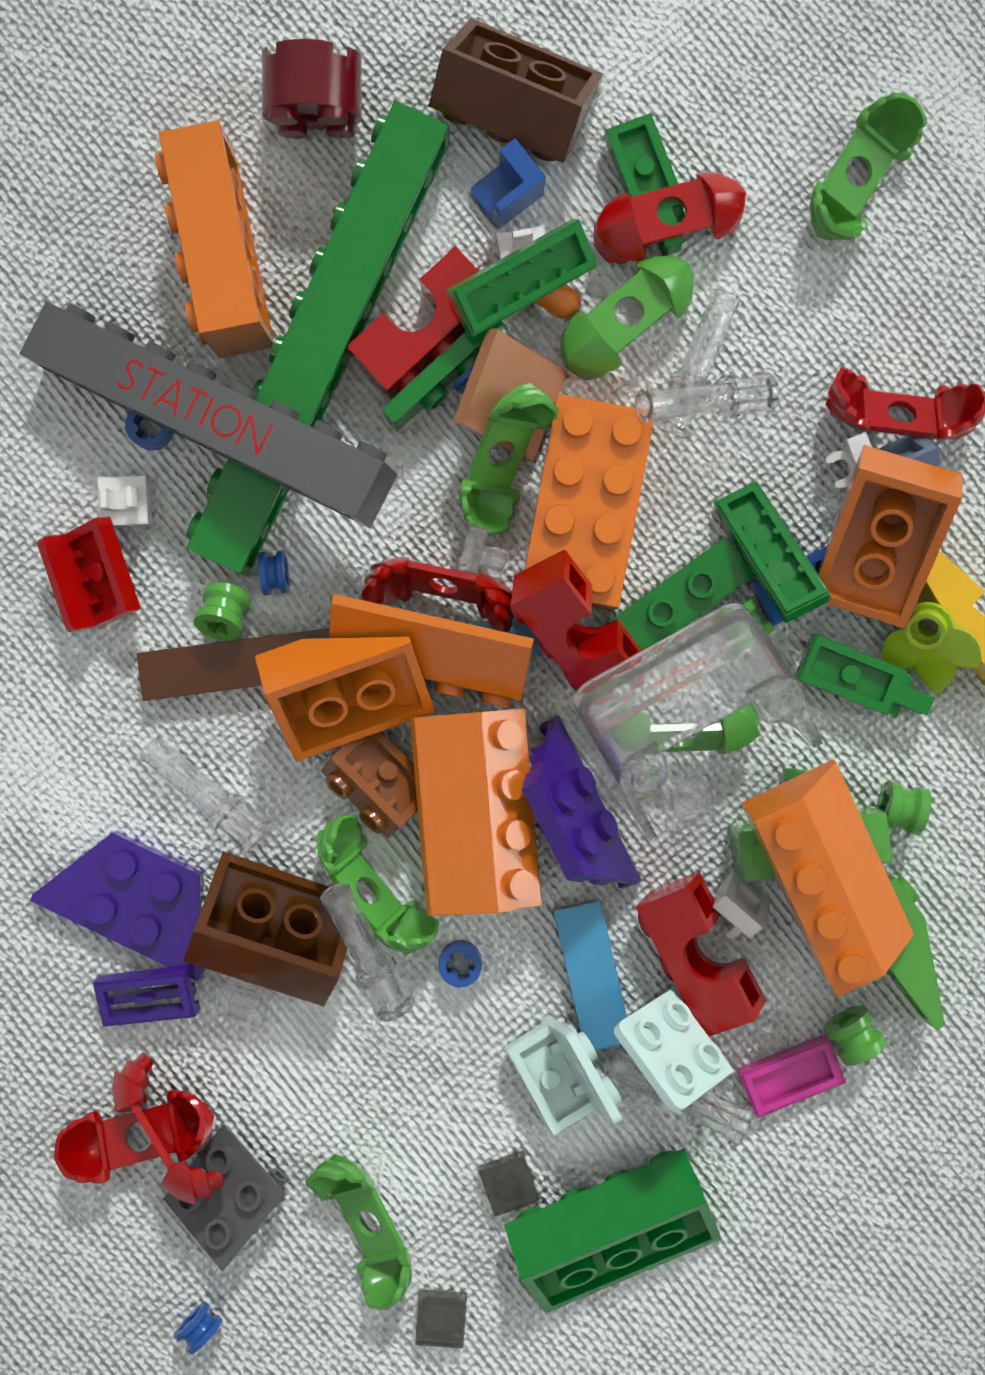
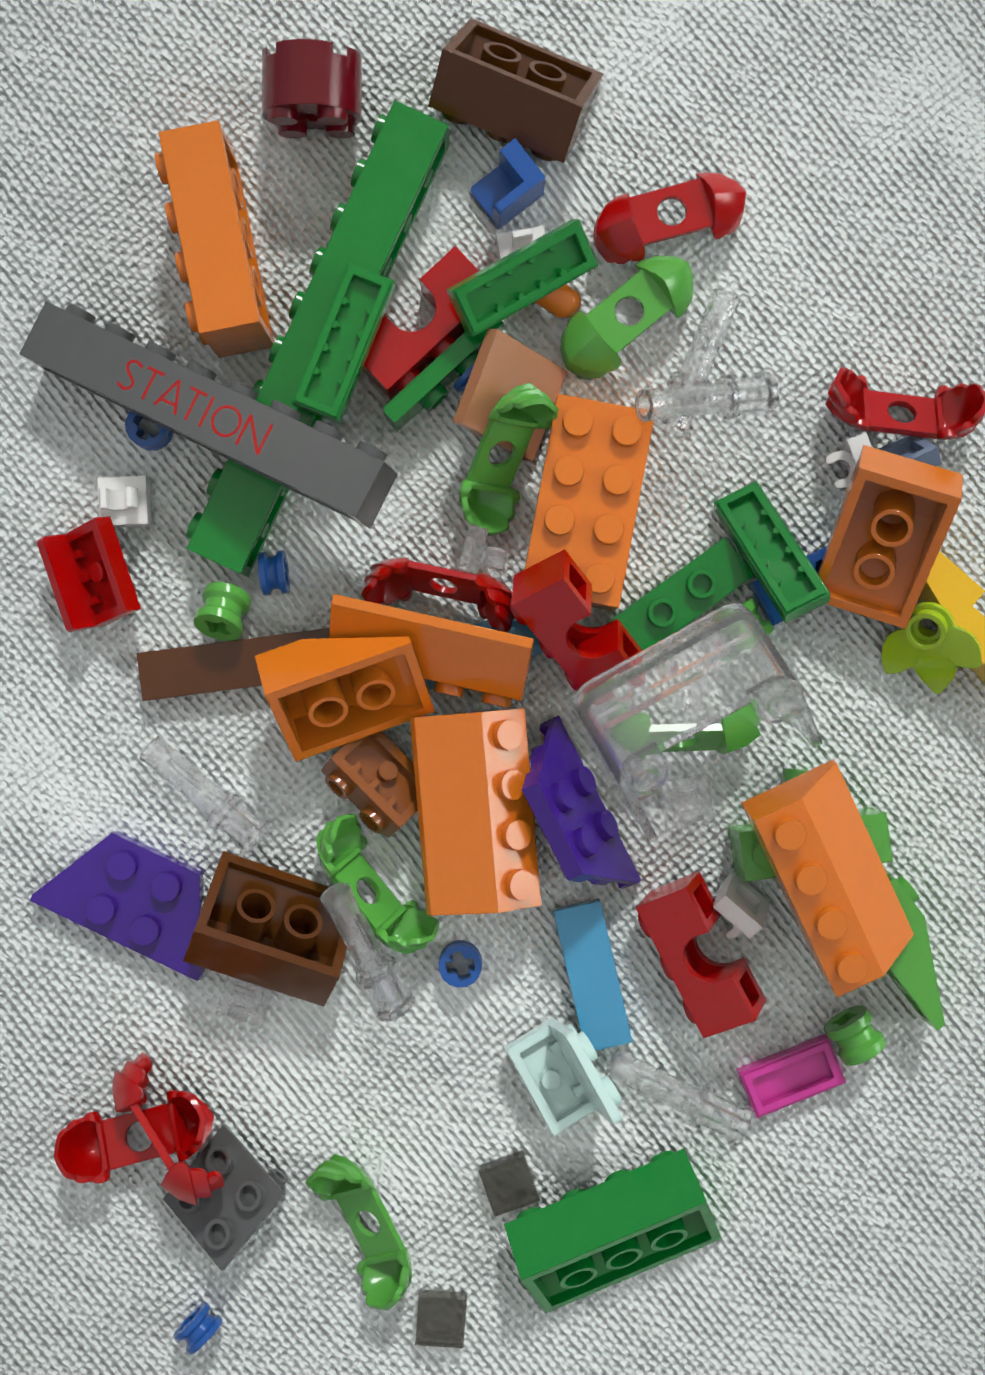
dark purple tile [93,965,201,1027] -> none
green hinge [604,113,685,256] -> none
light aqua bracket [614,989,734,1113] -> none
green hinge [794,634,935,717] -> none
bright green piece [810,92,927,240] -> none
bright green wheel [876,780,932,836] -> none
none -> green plate [291,262,396,424]

